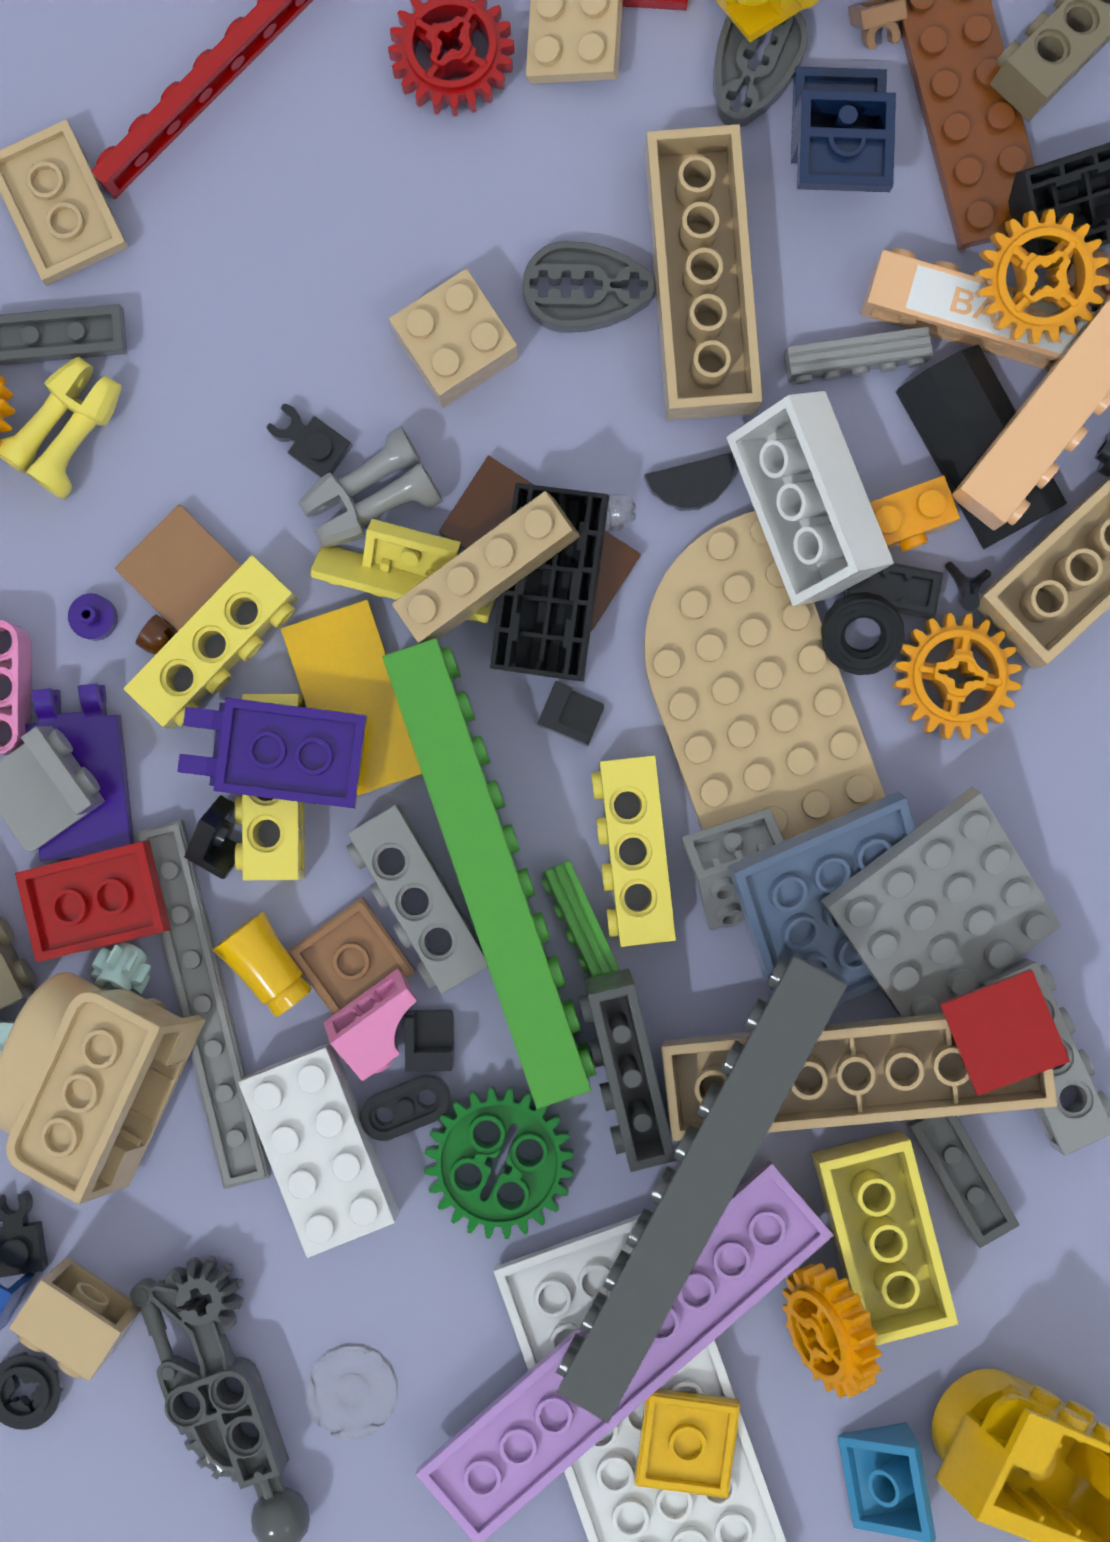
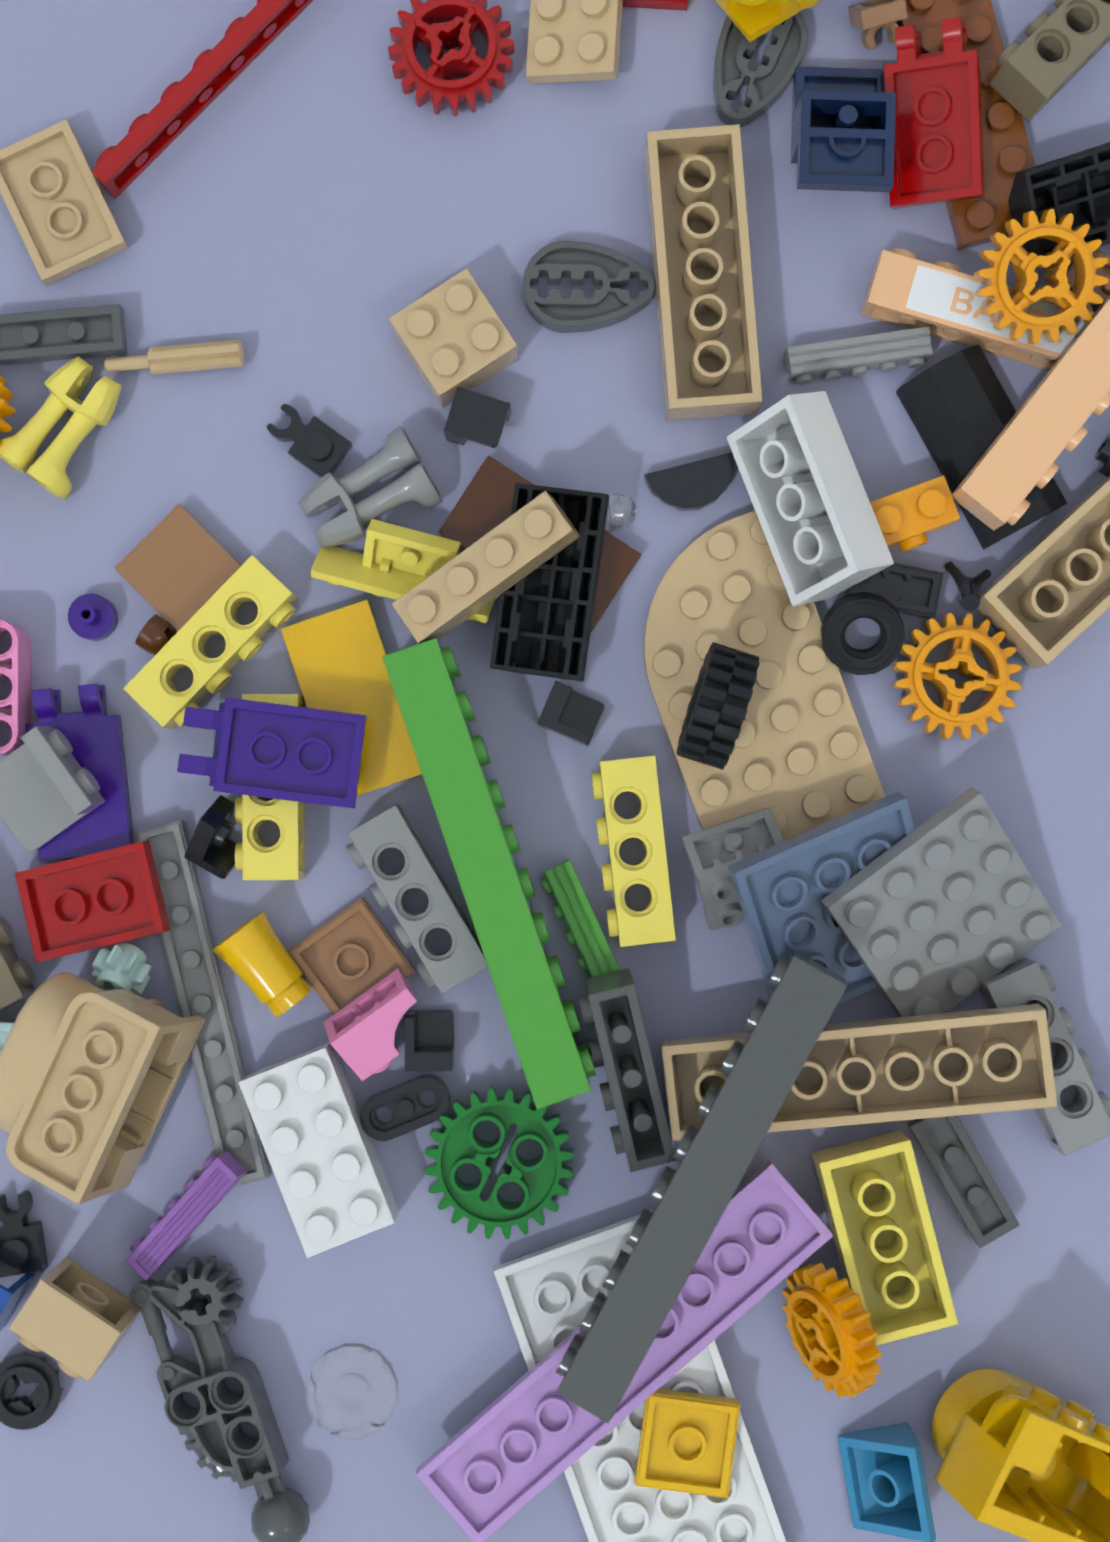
red tile [939,969,1070,1096] -> none
none -> tan axle [104,339,245,375]
none -> medium lavender piece [126,1151,248,1281]
none -> black panel [444,387,511,448]
none -> black tyre [676,642,759,770]
none -> red tile [884,17,985,209]

